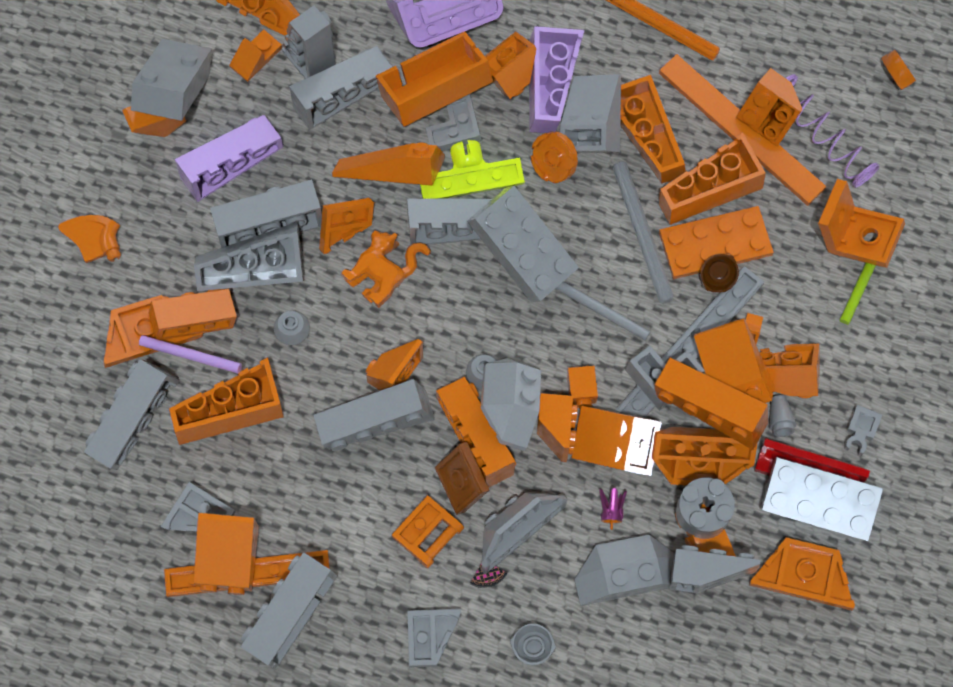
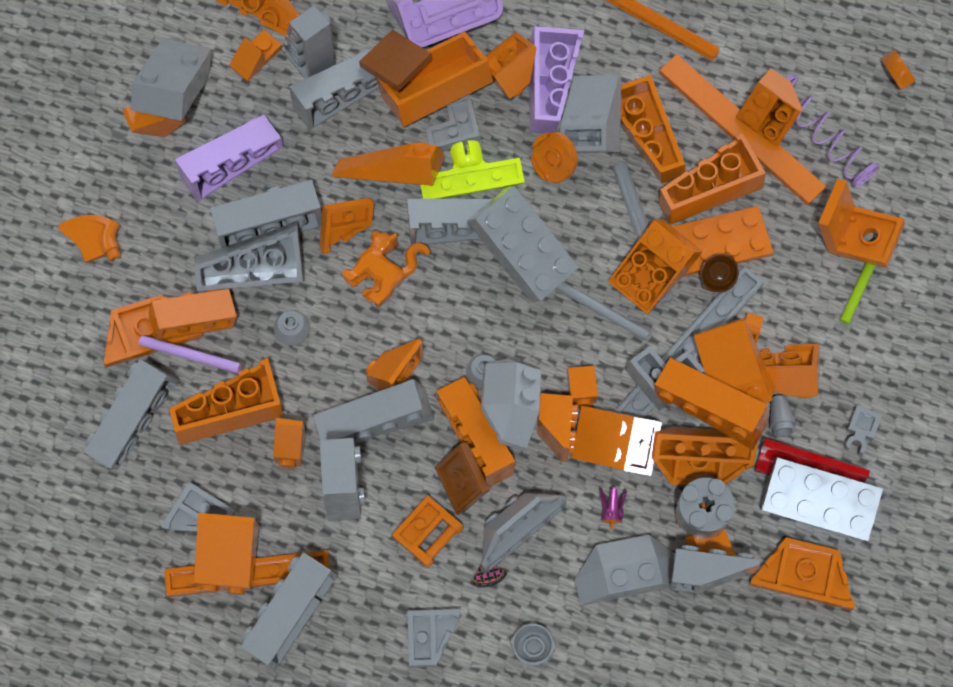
none -> orange slope [273,418,306,469]
none -> light grey brick [320,438,365,521]
none -> dark orange tile [359,30,432,91]
none -> orange slope [608,219,703,314]

